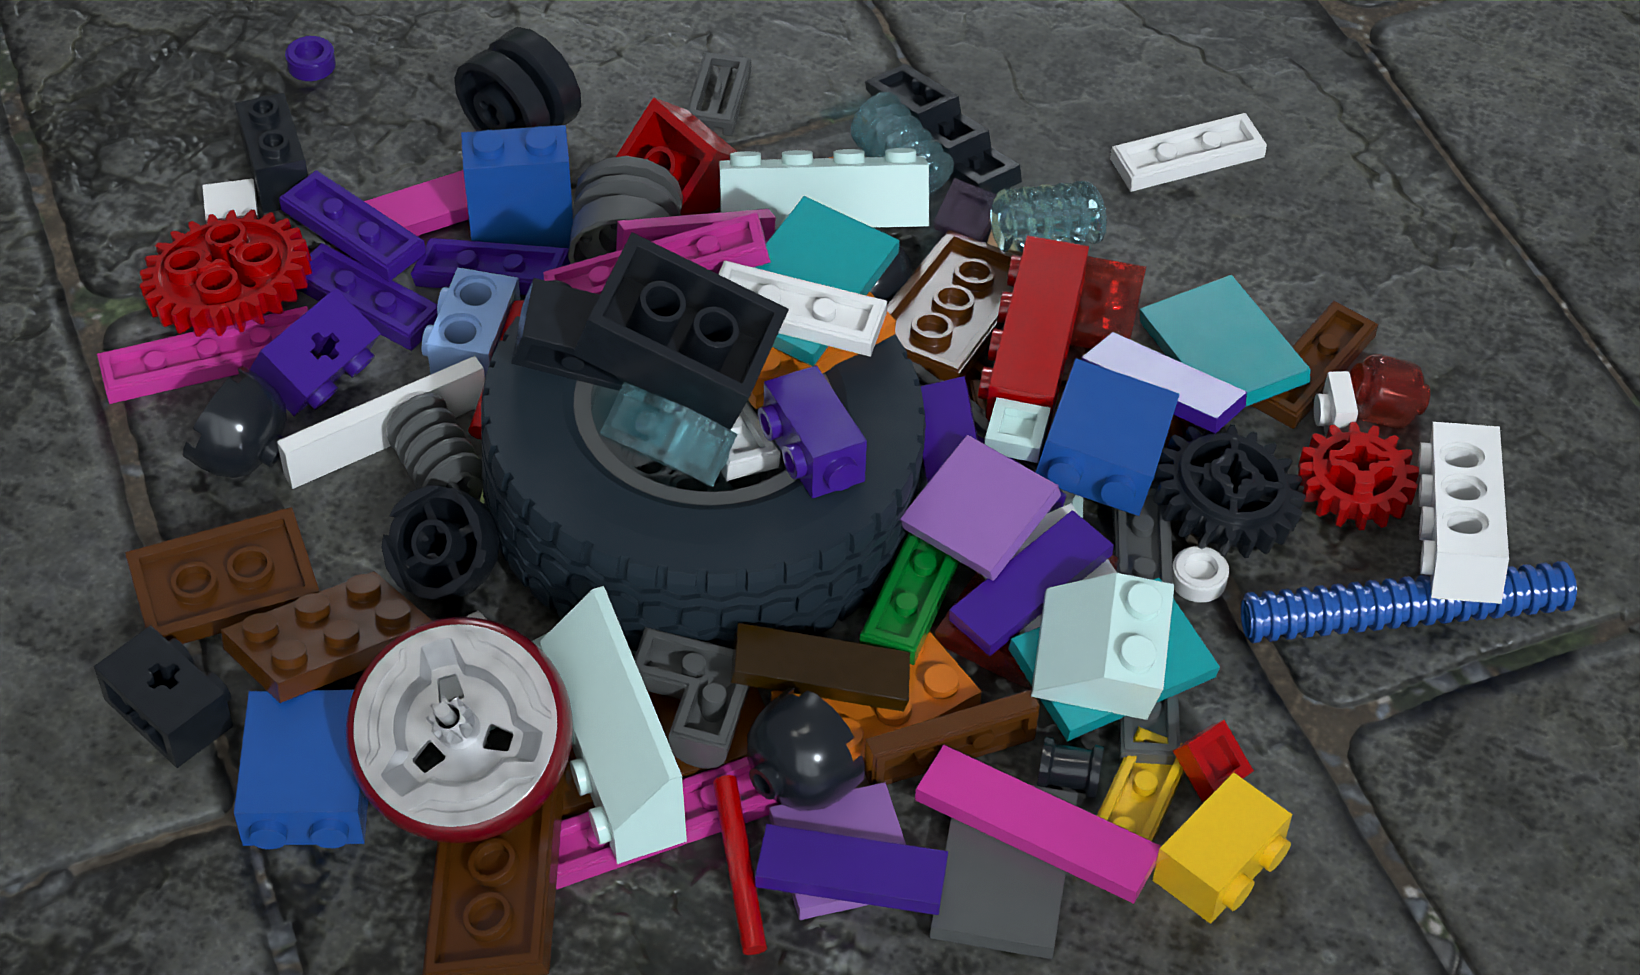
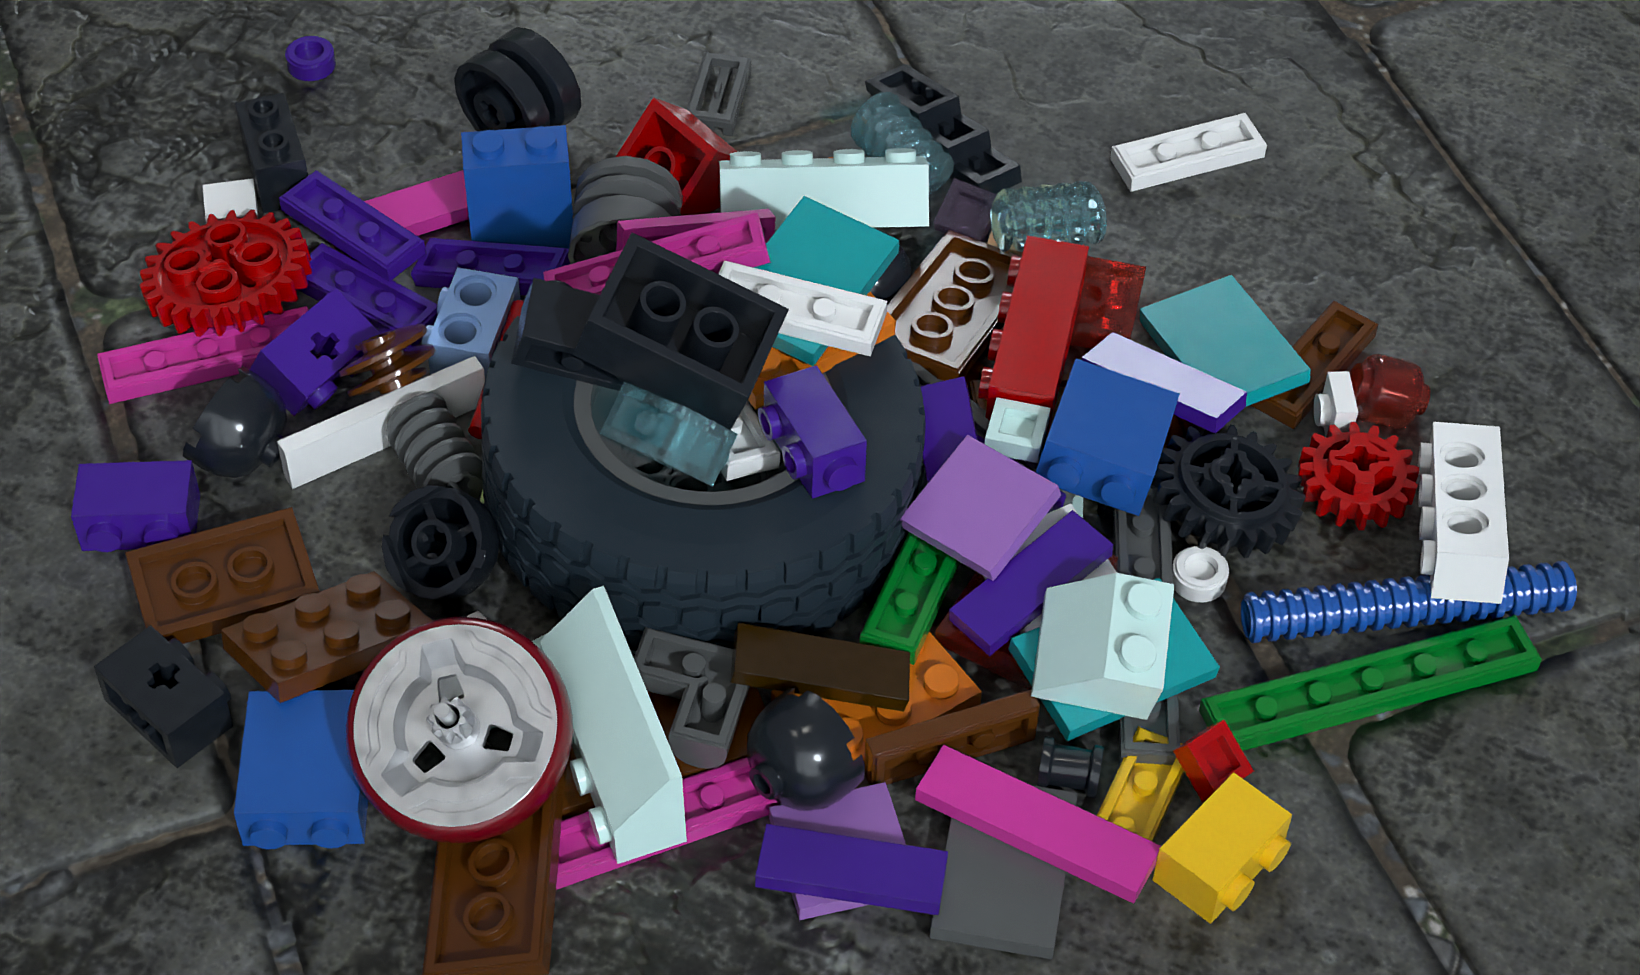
red bar [713,775,767,955] -> none
none -> dark purple brick [71,460,201,552]
none -> reddish brown piece [339,324,436,397]
none -> green tile [1199,615,1542,751]

